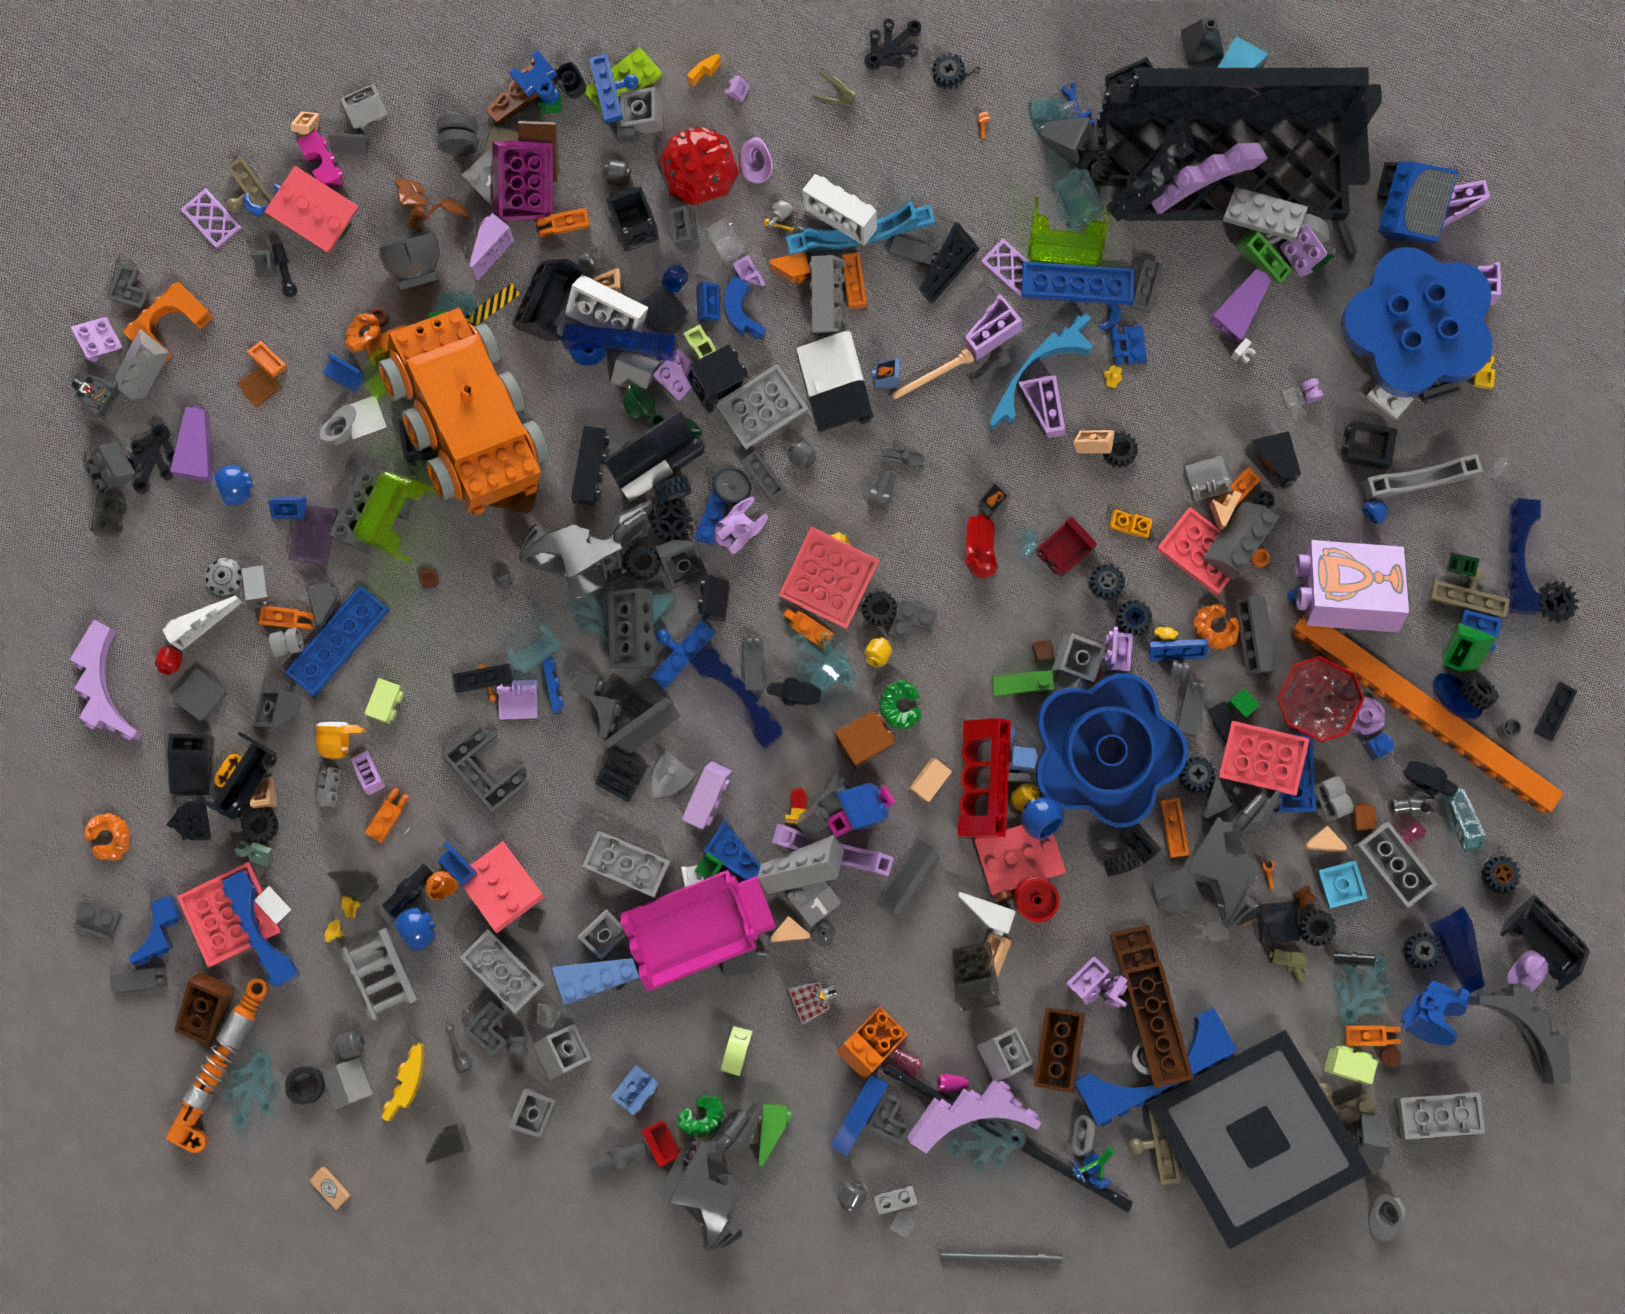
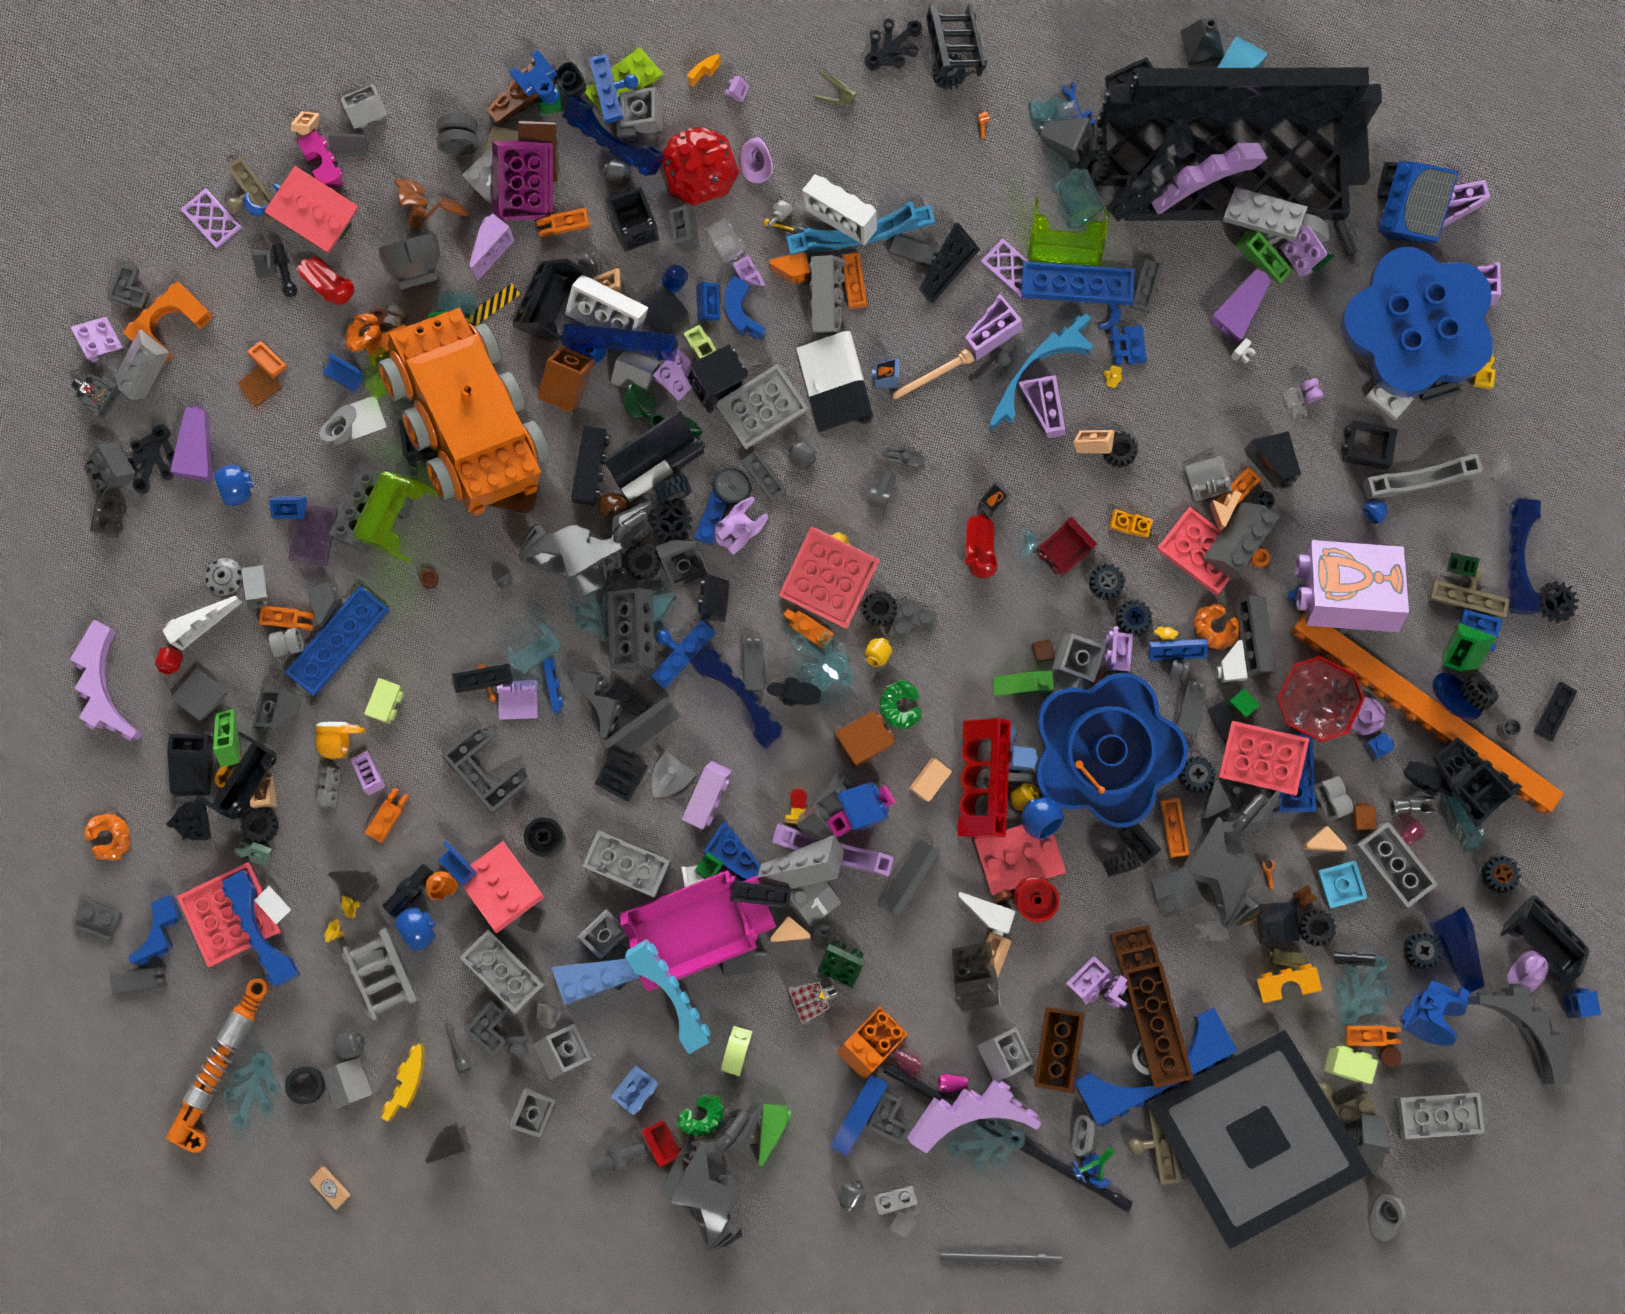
reddish brown slope [174,972,235,1047] -> none
none -> bright green slope [213,709,241,767]
none -> red hair [297,256,354,305]
none -> light grey wheel [383,305,407,329]
none -> black brick [524,817,566,858]
none -> dark orange slope [537,345,595,413]
none -> clear blue arch [562,97,666,176]
none -> reddish brown hair [598,492,628,516]
none -> medium azure arch [625,939,711,1054]
none -> black tile [730,881,791,908]
none -> dark green plate [817,940,865,988]
none -> black fence [926,4,987,77]
none -> orange hinge [1075,760,1105,794]
none -> white slope [1217,640,1248,683]
none -> light orange arch [1257,964,1322,1003]
none -> black wedge [1433,737,1523,827]
none -> blue brick [1563,988,1601,1018]

